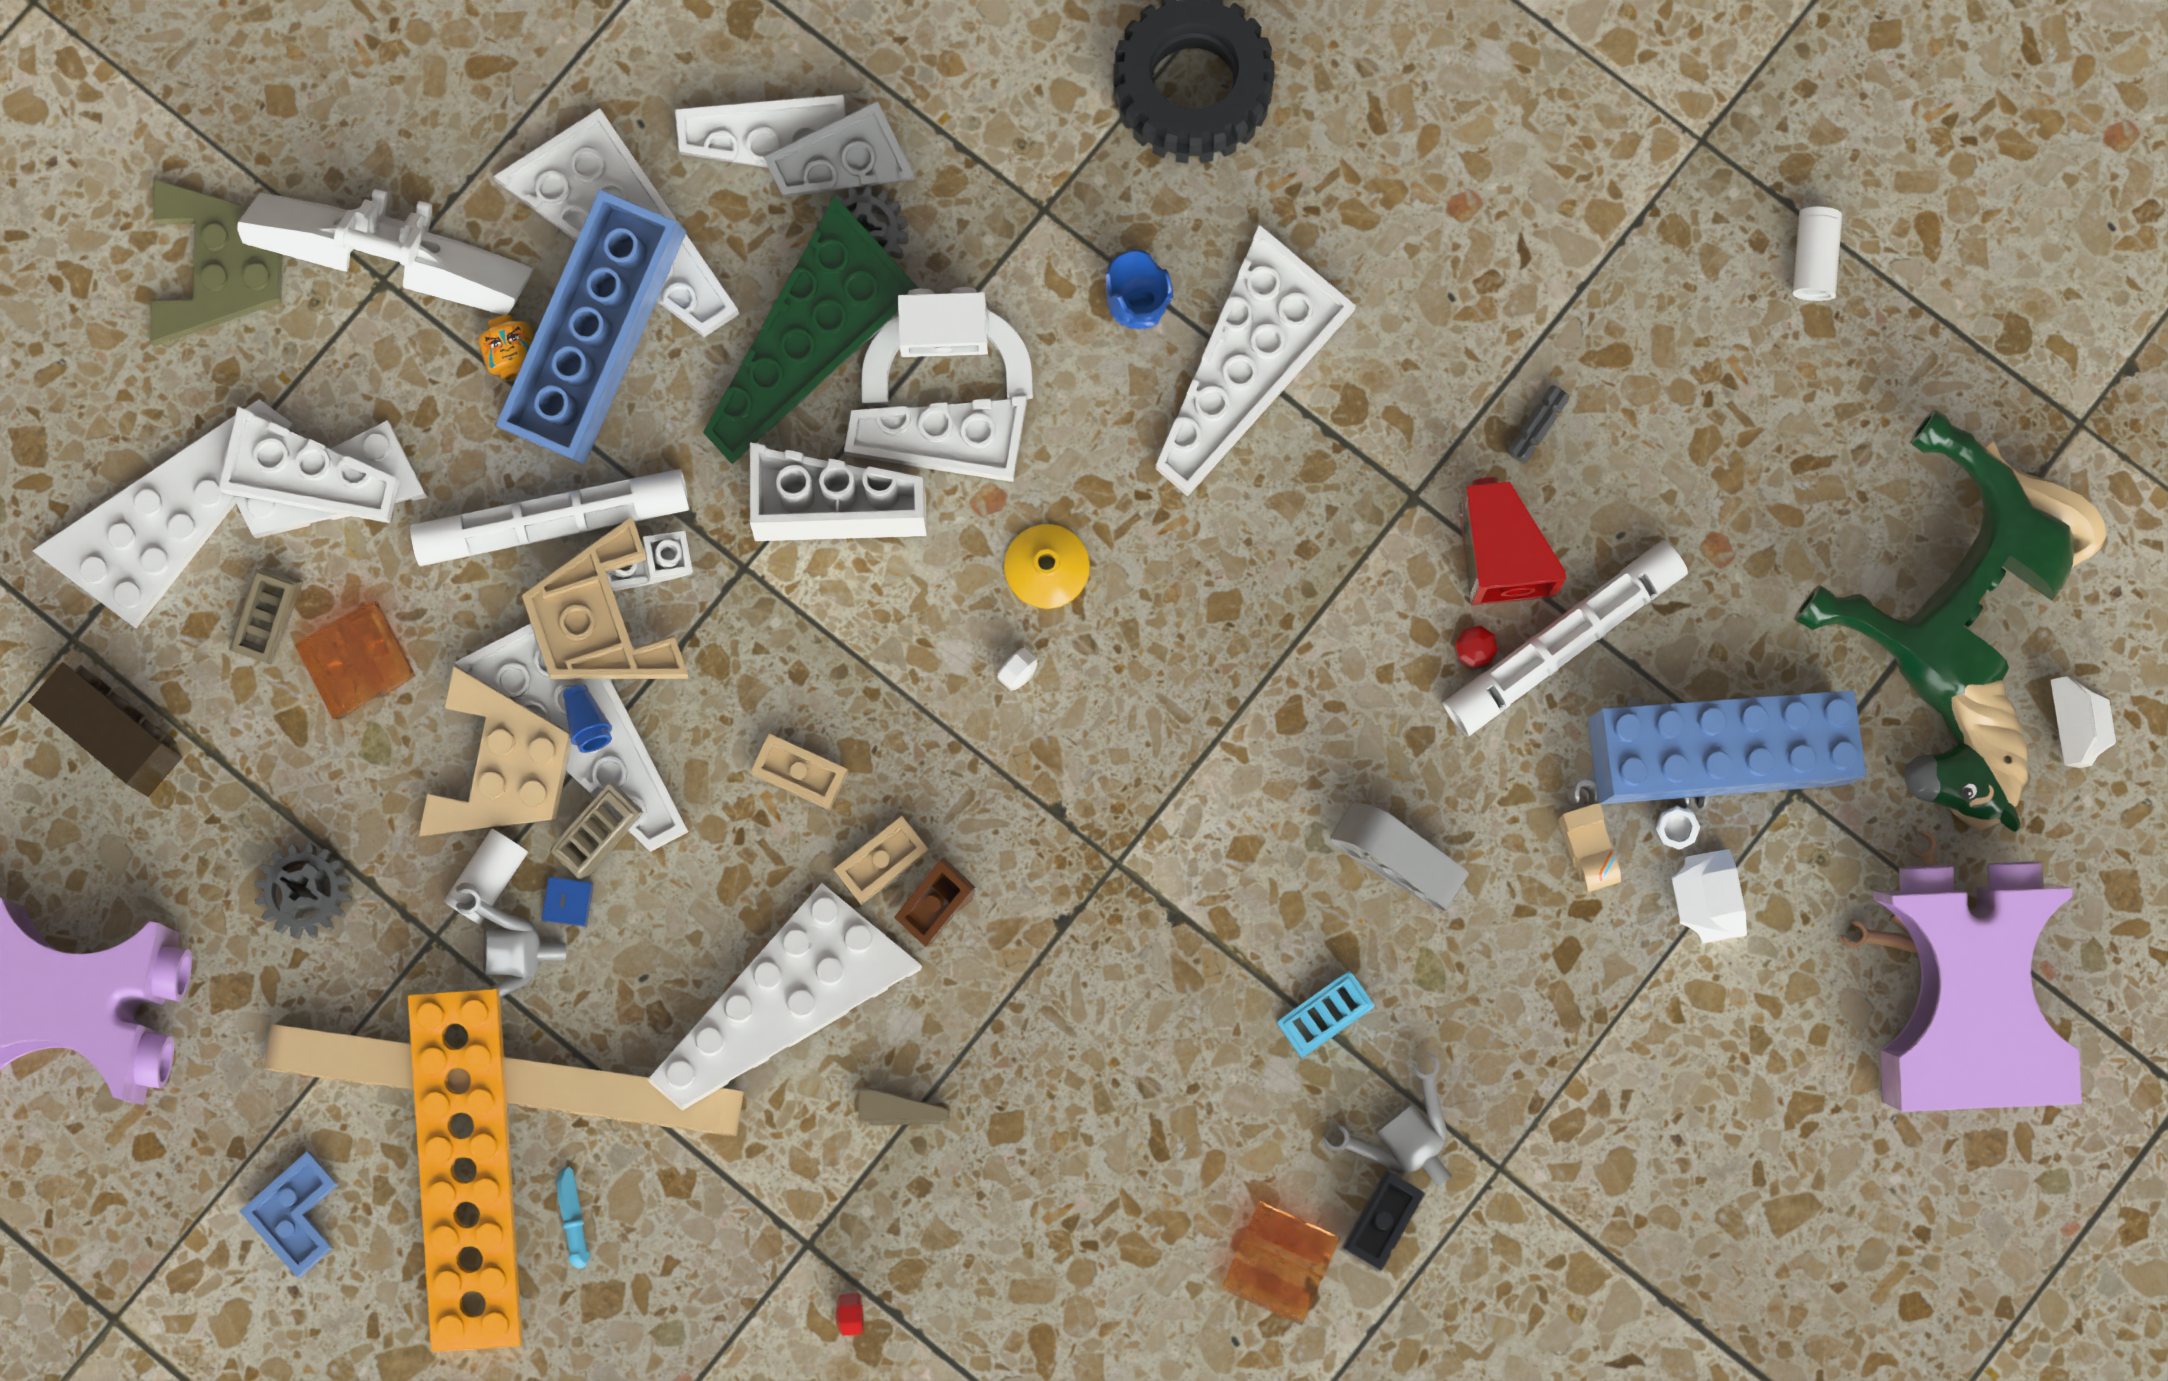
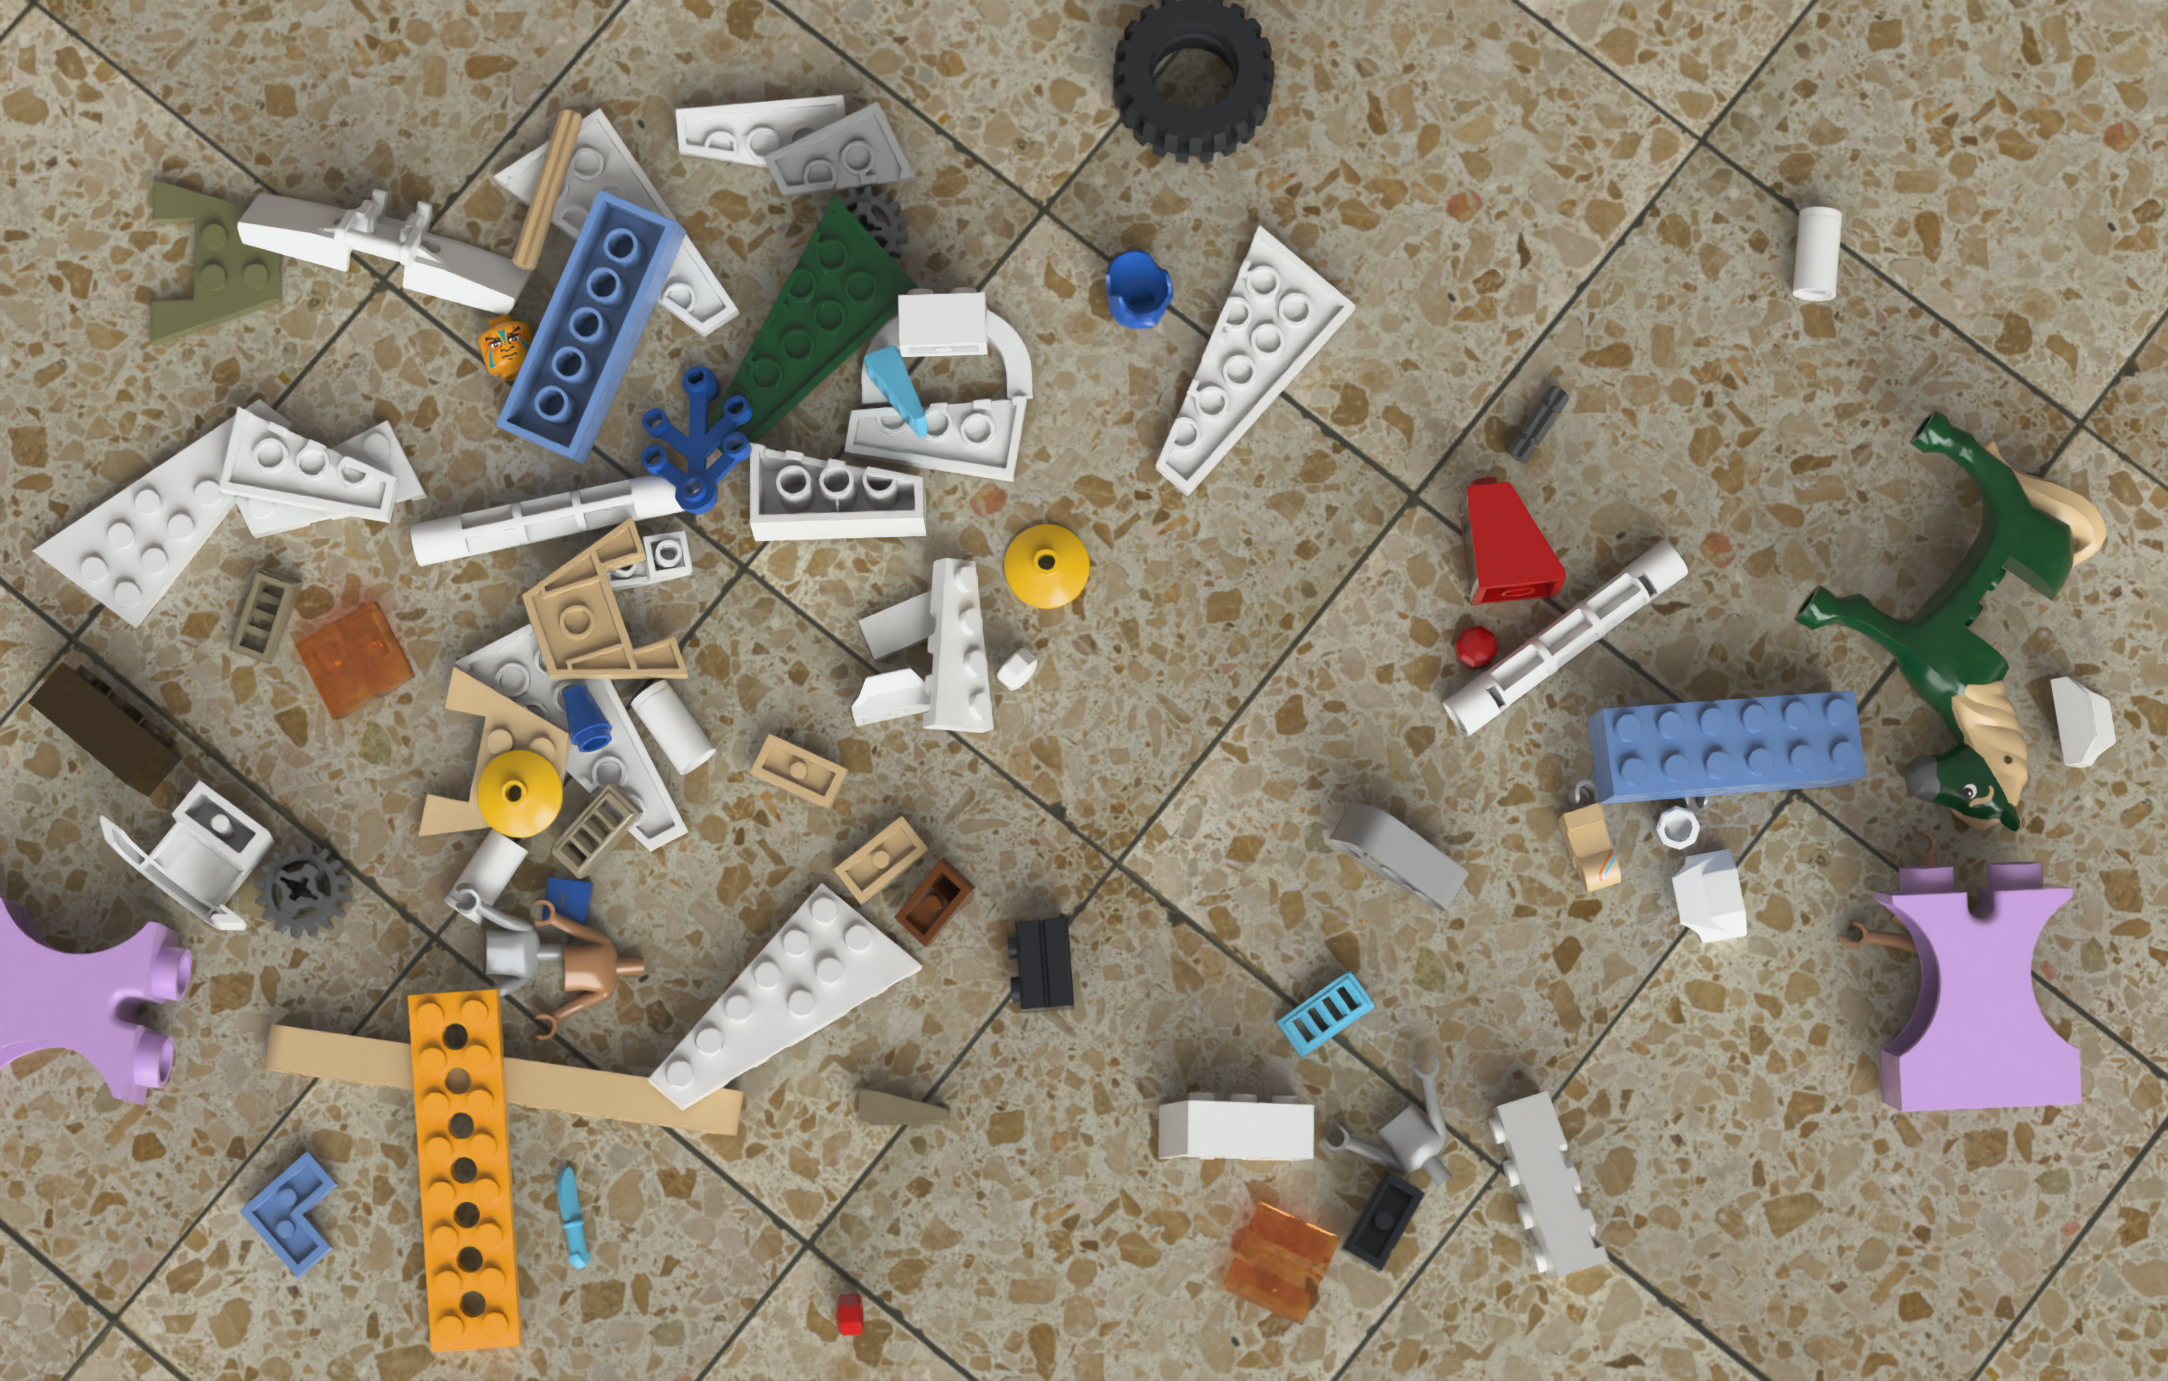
none -> white piece [99,780,275,930]
none -> yellow dish [477,750,563,838]
none -> tan axle [512,109,583,270]
none -> medium nougat piece [531,898,644,1040]
none -> white pin [631,680,716,775]
none -> blue plant [641,366,753,514]
none -> white slope [851,668,931,727]
none -> white tile [858,590,936,663]
none -> medium azure slope [864,345,928,438]
none -> white wing [922,558,994,733]
none -> black brick [1007,918,1075,1013]
none -> white wedge [1158,1092,1314,1161]
none -> white wedge [1489,1091,1609,1280]

